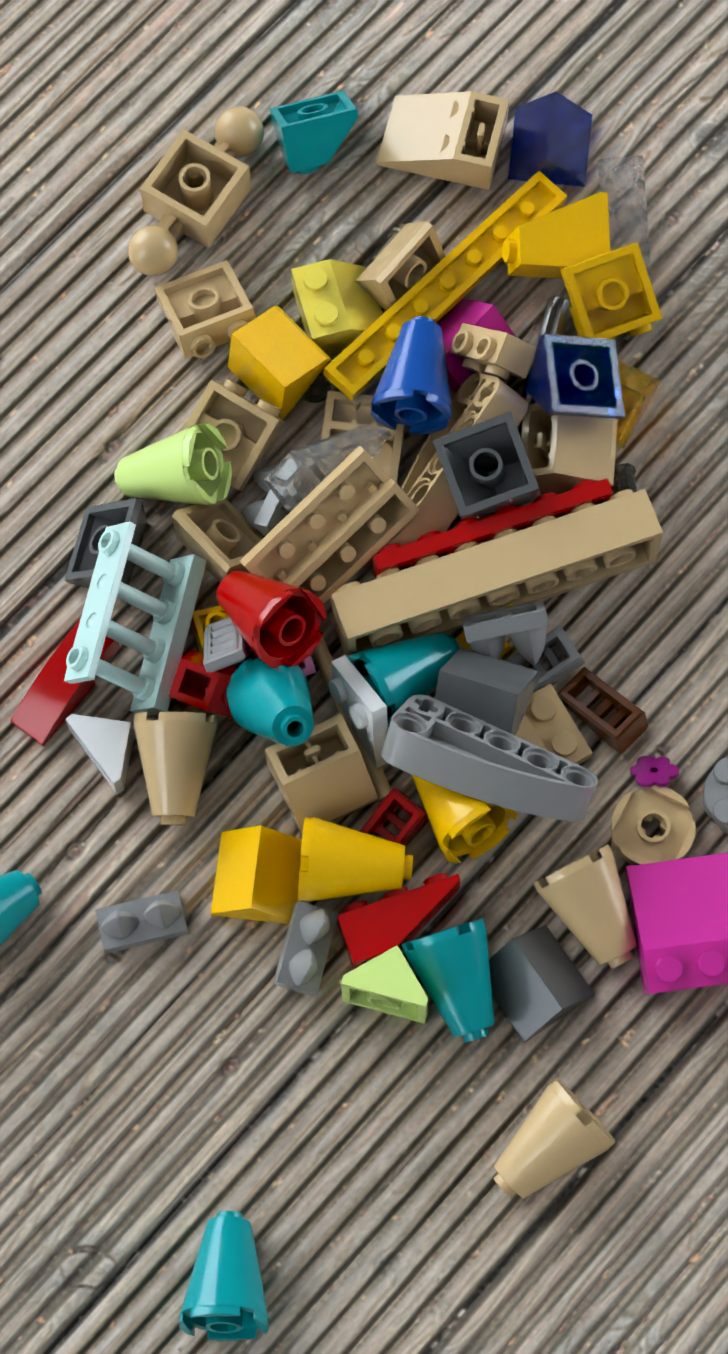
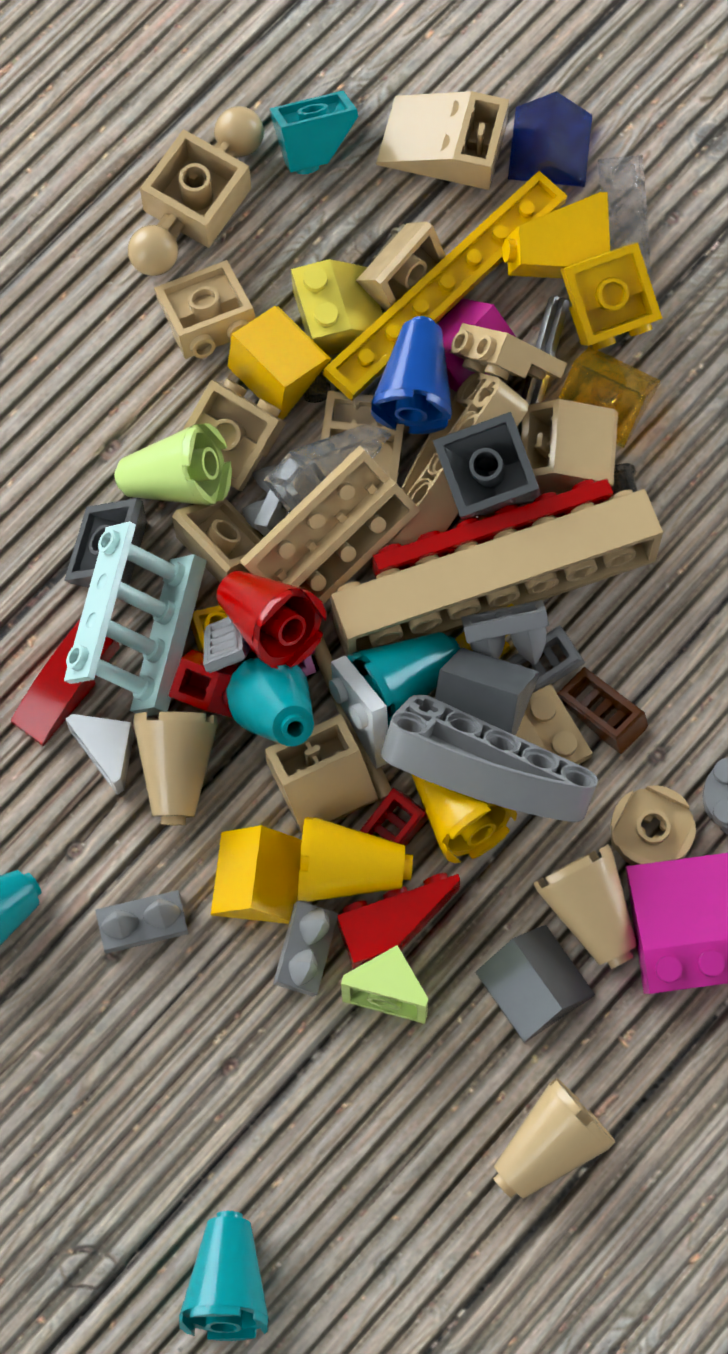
teal cone [402,918,495,1043] -> none
clear blue slope [525,334,625,419] -> none
magenta plant [630,756,679,787] -> none

